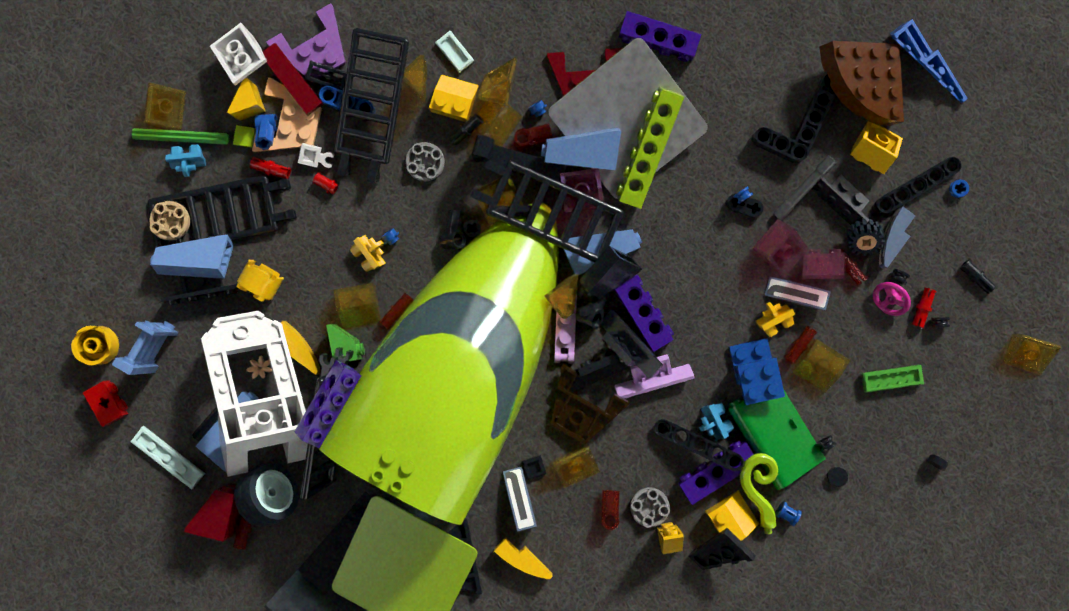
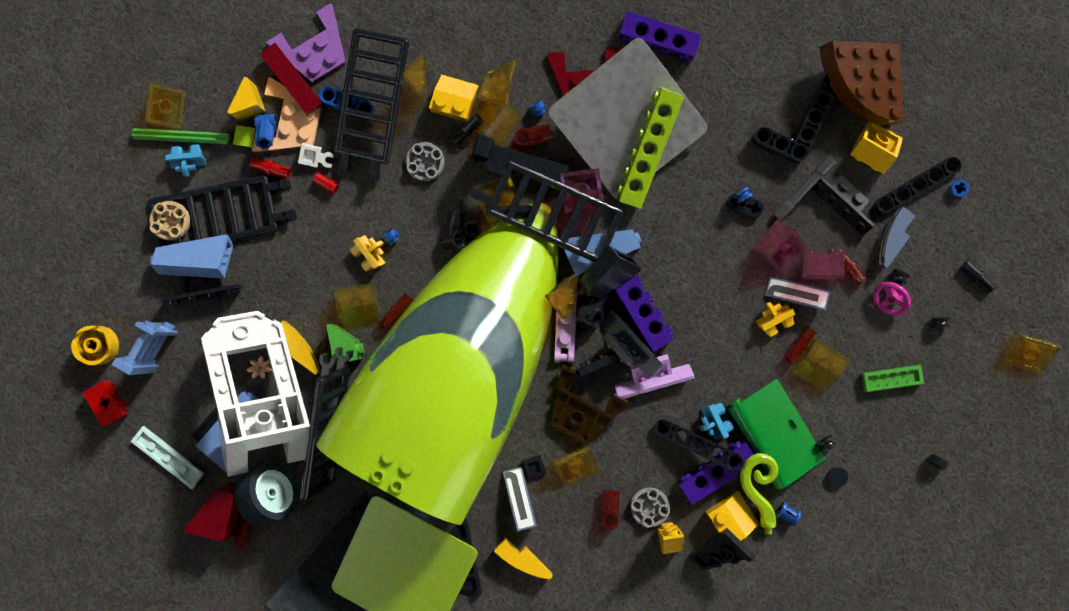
white slope [210,23,267,86] -> none
yellow brick [236,260,284,302] -> none
dark purple brick [294,360,361,448] -> none
black tile [304,60,346,91] -> none
light aqua tile [435,31,474,73] -> none
medium blue slope [541,128,621,170] -> none
blue bracket [729,338,785,405] -> none
black wheel [847,219,885,256] -> none
blue wedge [890,19,968,103] -> none
red pin [912,287,937,328] -> none

